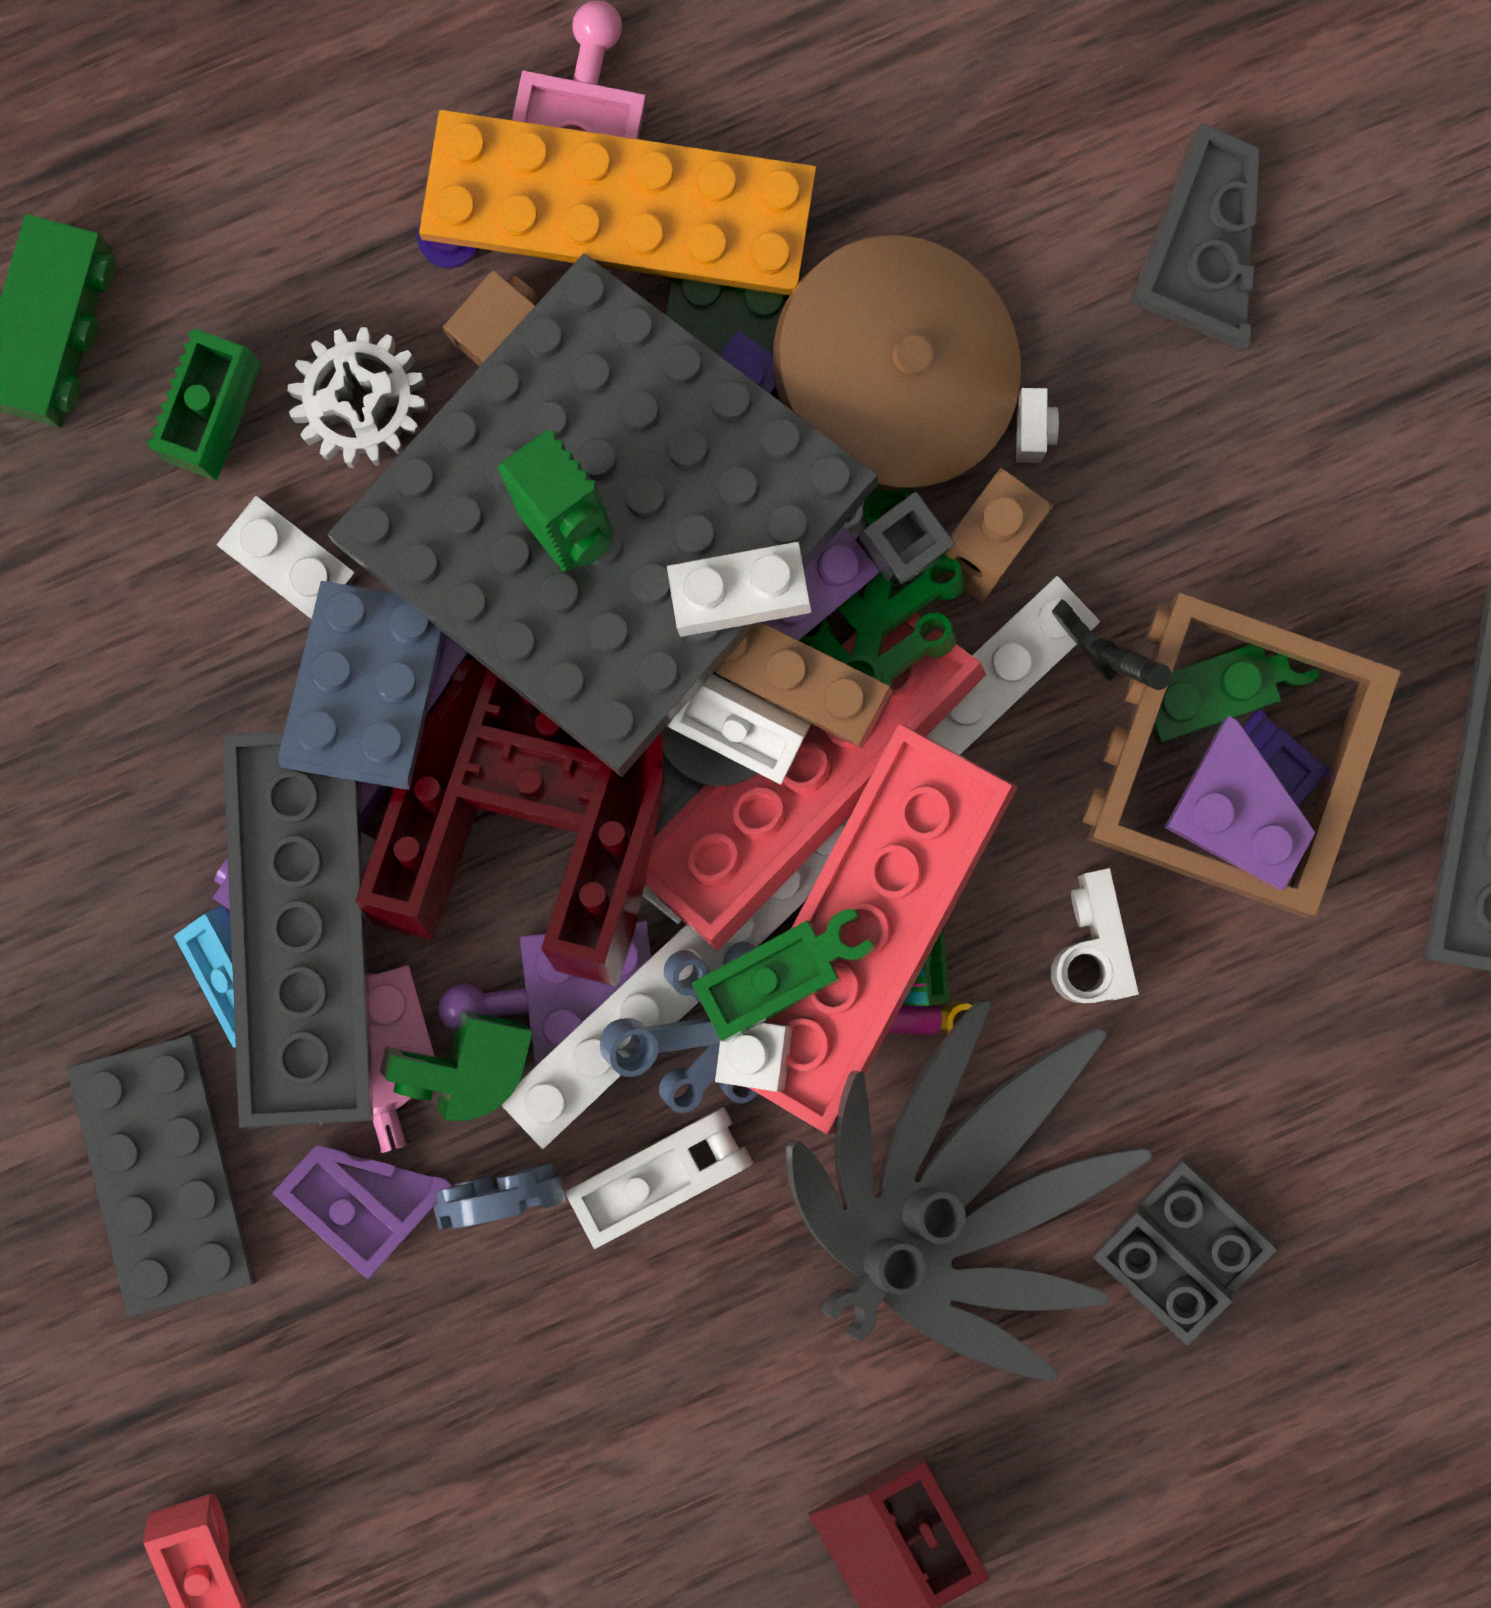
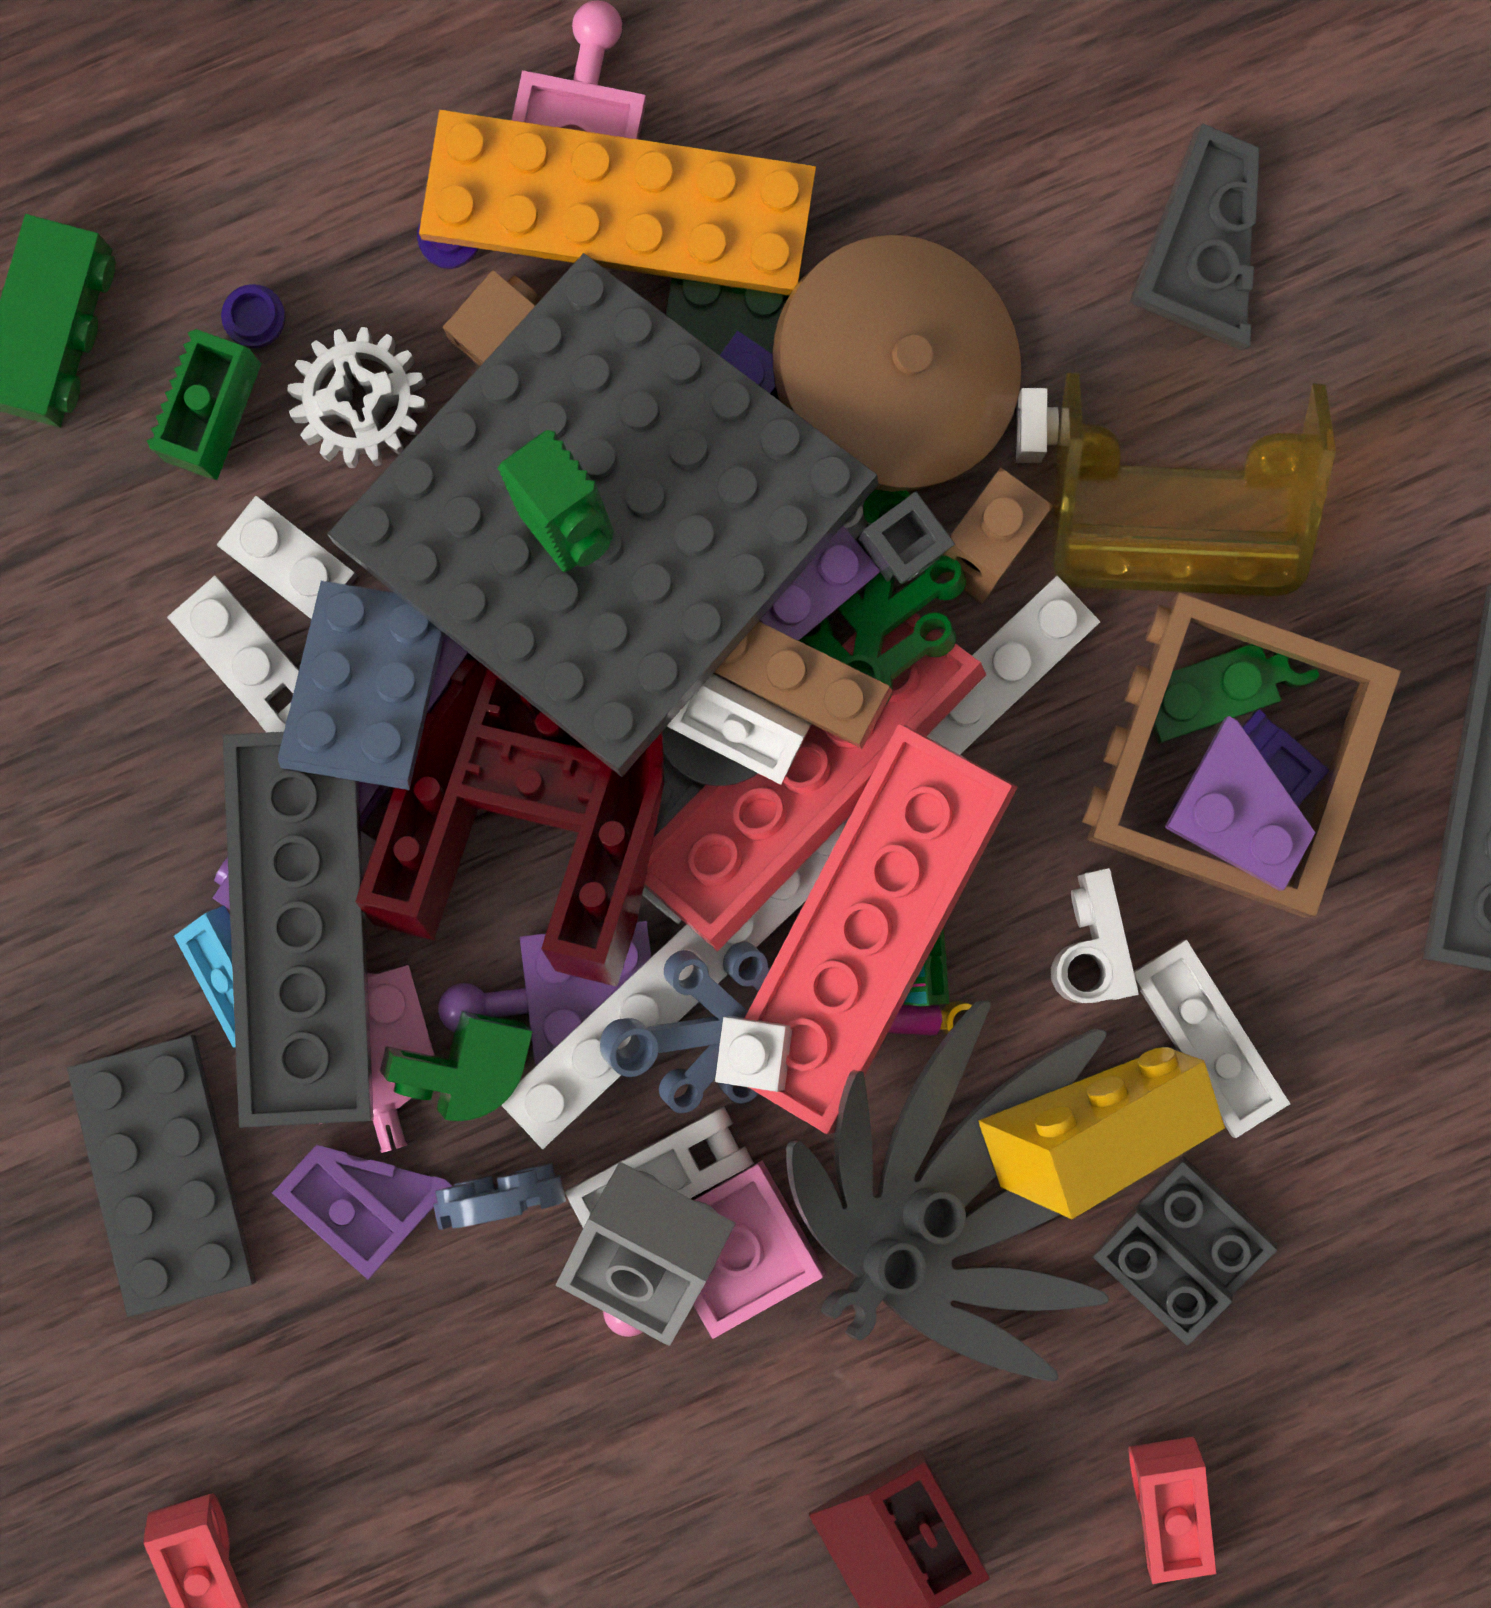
white plate [667,541,811,637] -> none
green plate [691,909,876,1042] -> none
pearl dark grey piece [1052,599,1172,690] -> none
none -> white plate [167,576,299,732]
none -> dark purple plate [221,284,286,348]
none -> light grey slope [555,1161,735,1346]
none -> bright pink plate [603,1161,827,1339]
none -> yellow wedge [978,1047,1225,1219]
none -> clear yellow windscreen [1053,373,1336,596]
none -> coral plate [1128,1436,1216,1584]
none -> white plate [1134,940,1290,1138]

